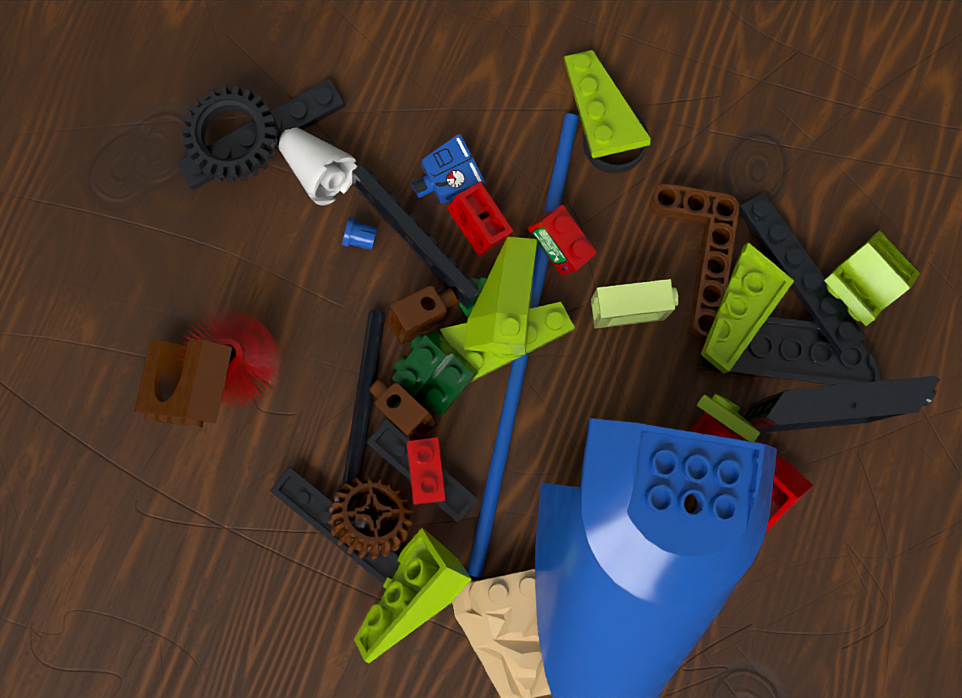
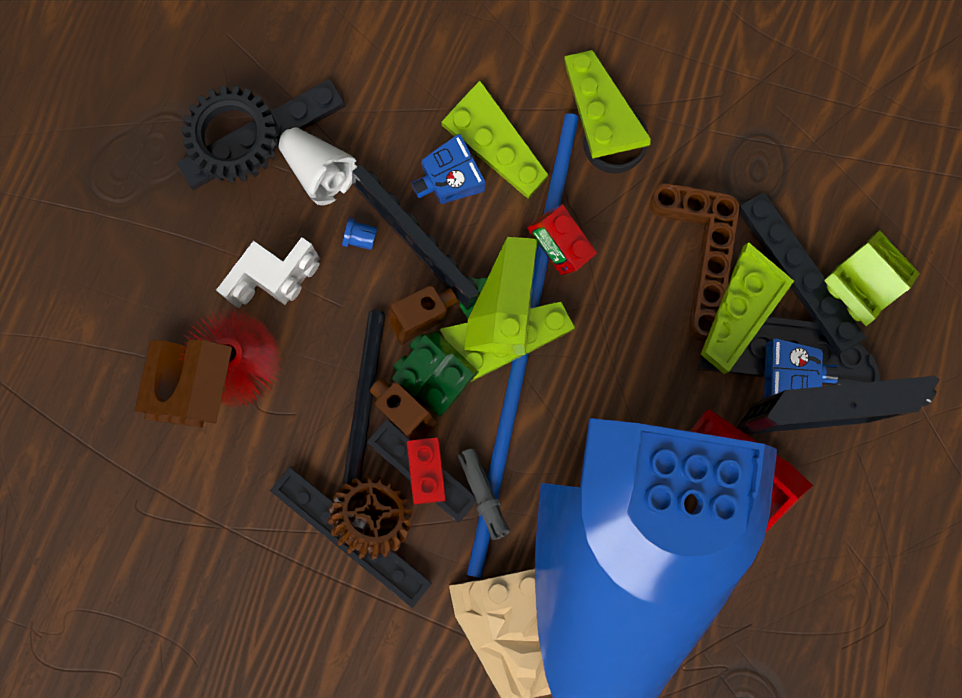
lime wedge [354,528,472,663] -> none
red brick [447,182,514,257] -> none
yellowish green window [591,279,678,328] -> none
lime wing [696,394,760,442] -> none
none -> white bracket [216,237,320,308]
none -> lime wing [442,81,548,199]
none -> dark grey pin [458,449,510,540]
none -> blue torso [764,339,839,399]

